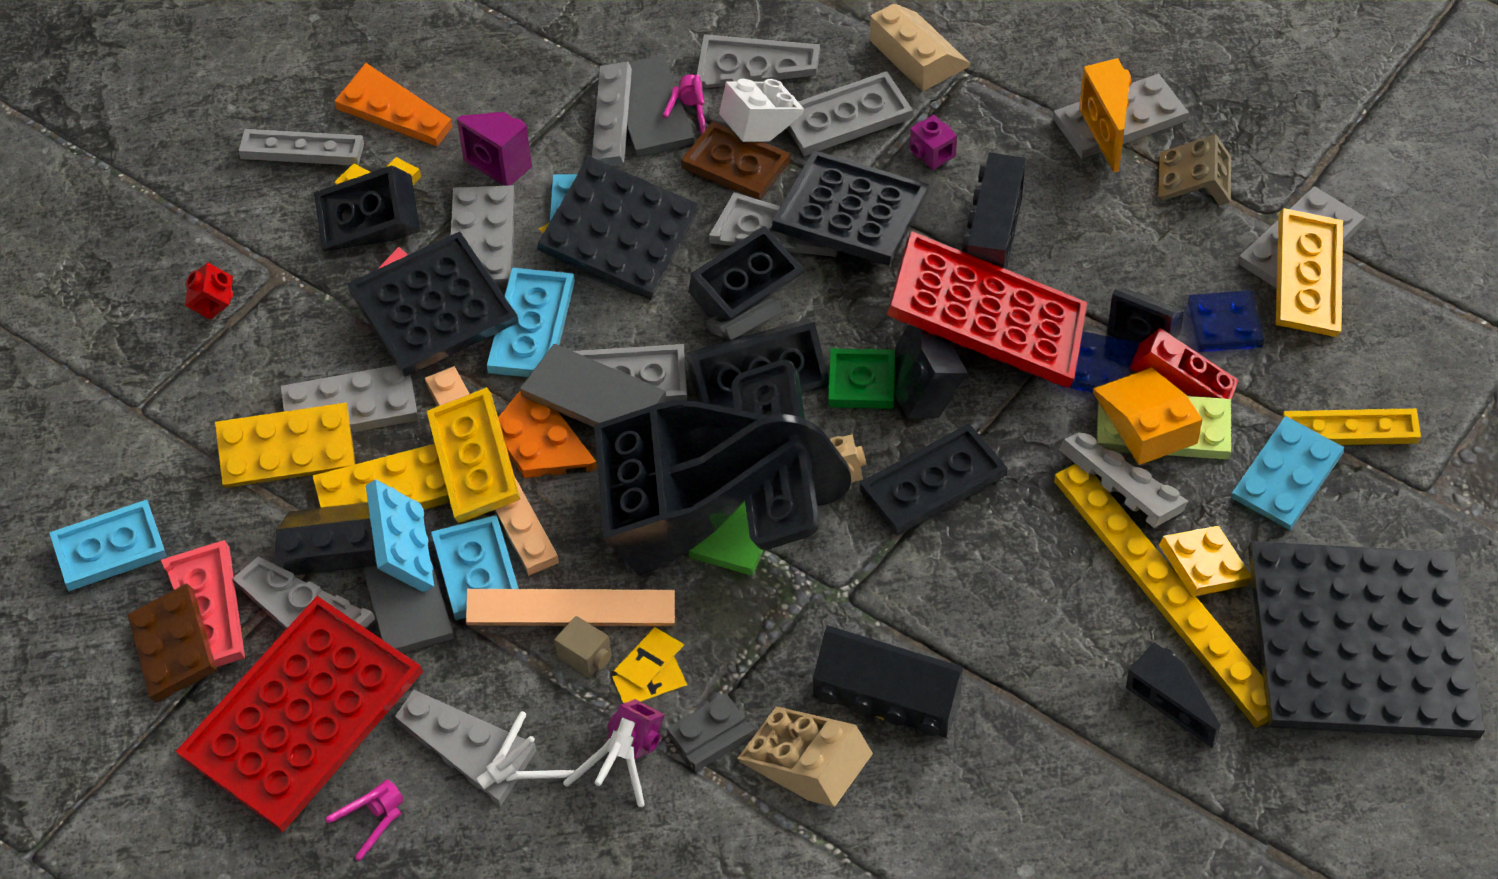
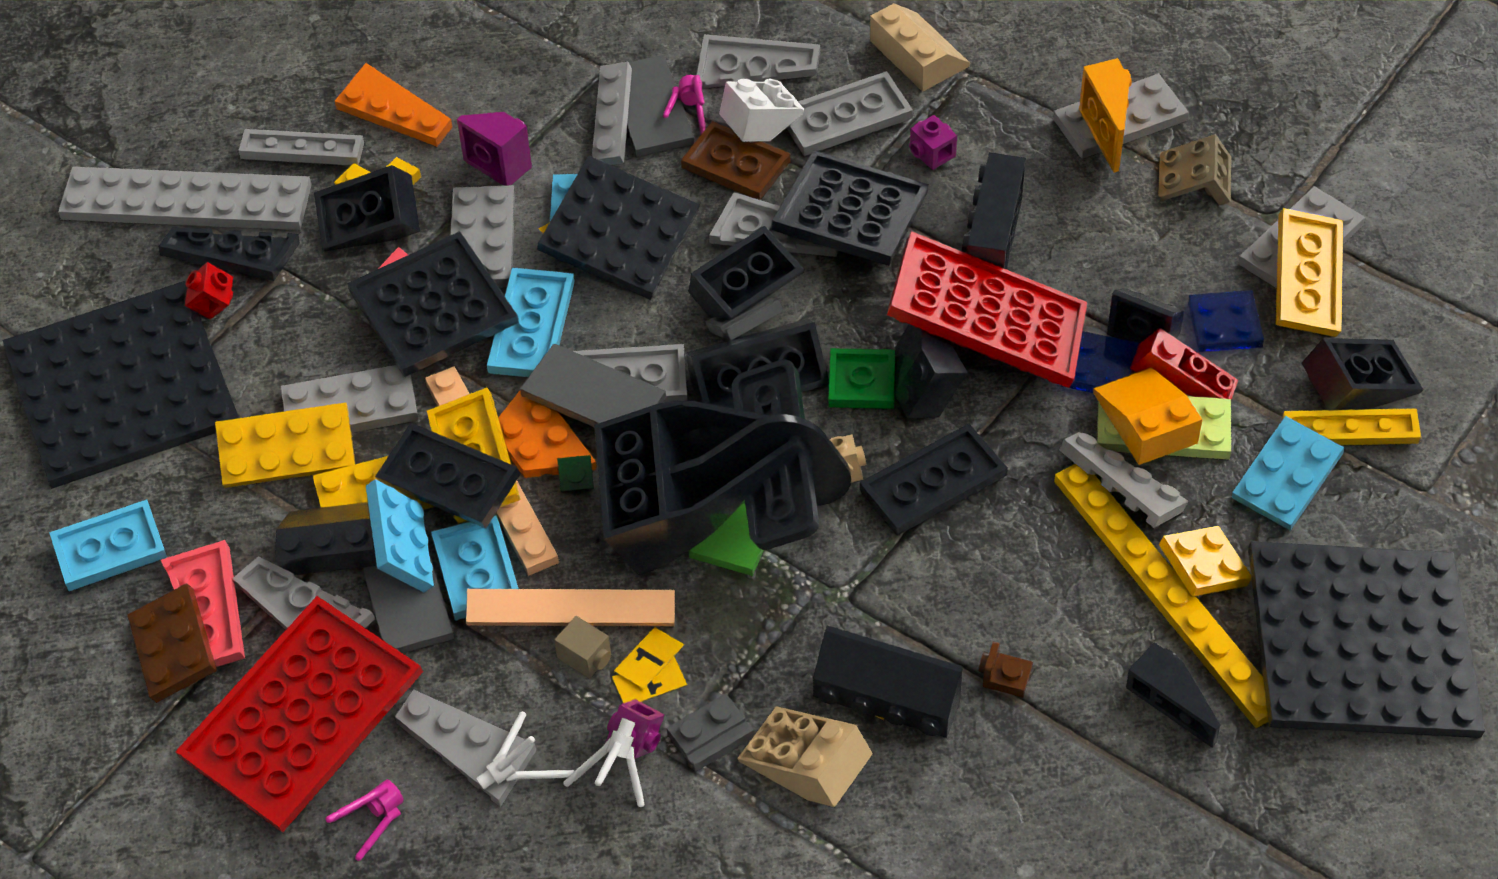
none -> black plate [2,280,239,489]
none -> light grey plate [58,167,312,230]
none -> black wing [159,227,300,281]
none -> black plate [375,423,521,529]
none -> dark green plate [557,455,594,492]
none -> reddish brown bracket [978,641,1033,698]
none -> black slope [1301,338,1424,410]

